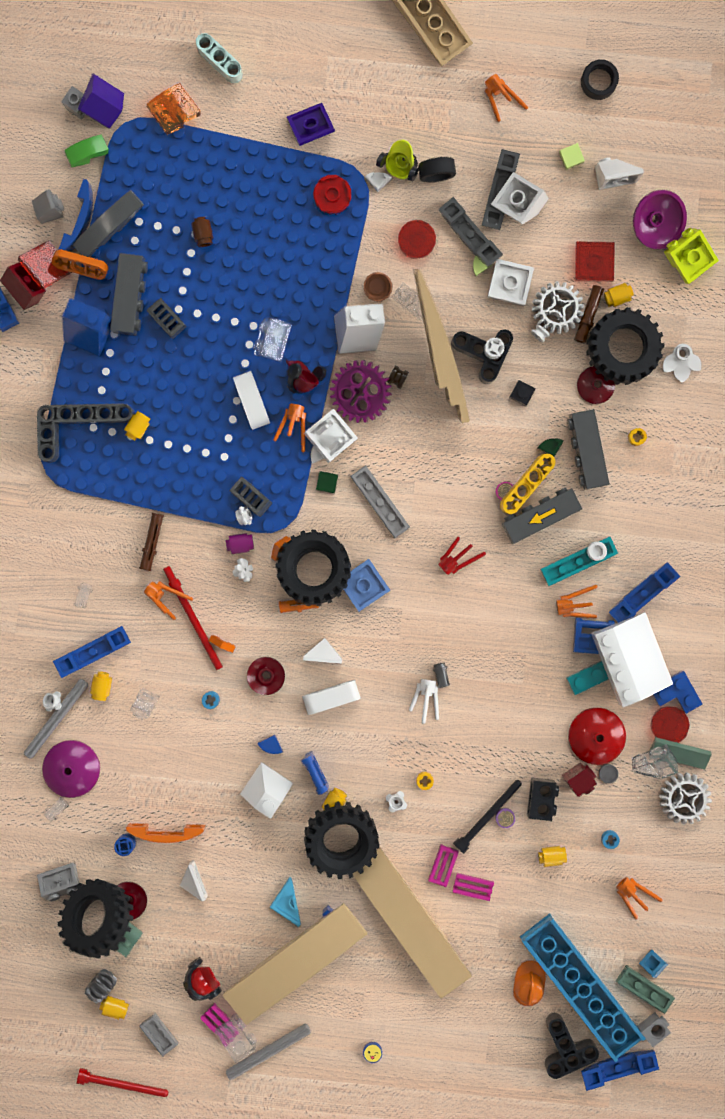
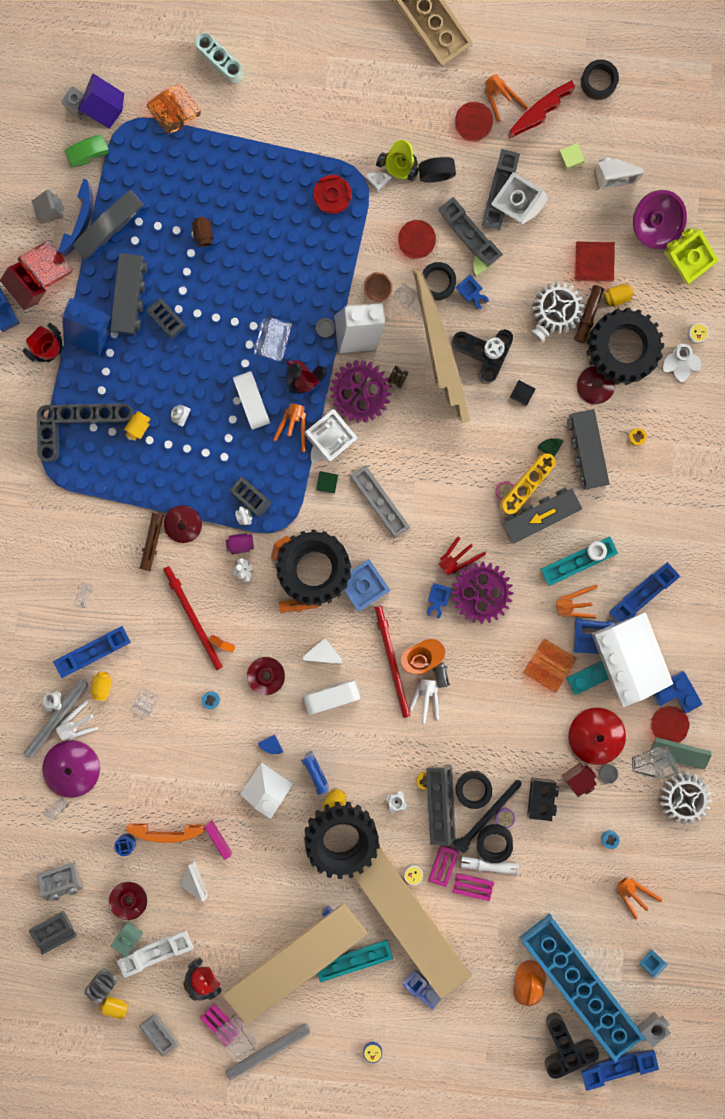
orange beam [51,249,109,280] -> none
black tyre [58,879,134,959] -> none
red piece [76,1068,169,1097] -> none
orange plant [144,581,193,620] -> none
medium azure tile [270,877,301,927] -> none
dark purple slope [287,103,335,146] -> none
white plate [487,259,534,306] -> none
yellow brick [538,846,567,867] -> none
sand green tile [616,965,675,1014] -> none
none -> red cap [22,322,63,362]
none -> dark grey plate [29,911,77,955]
none -> white plant [56,700,98,741]
none -> white slope [117,930,194,978]
none -> dark red dish [164,505,202,543]
none -> white plate [171,405,191,427]
none -> dark pink tile [205,820,232,860]
none -> flat silver piece [316,318,335,338]
none -> teal plate [317,939,393,983]
none -> red bar [374,605,410,718]
none -> orange piece [401,639,445,675]
none -> blue slope [402,969,441,1010]
none -> light yellow tile [404,865,423,885]
none -> black tyre [422,262,456,300]
none -> dark grey fence [426,765,456,845]
none -> blue plate [427,583,452,618]
none -> magenta gear [451,562,514,624]
none -> clear red tile [455,101,493,141]
none -> blue plate [455,274,489,309]
none -> black tyre [456,771,493,809]
none -> white pin [460,856,519,876]
none -> black tyre [477,824,513,863]
none -> red slope [508,80,575,139]
none -> clear orange slope [523,638,577,693]
none -> light yellow tile [688,323,709,343]

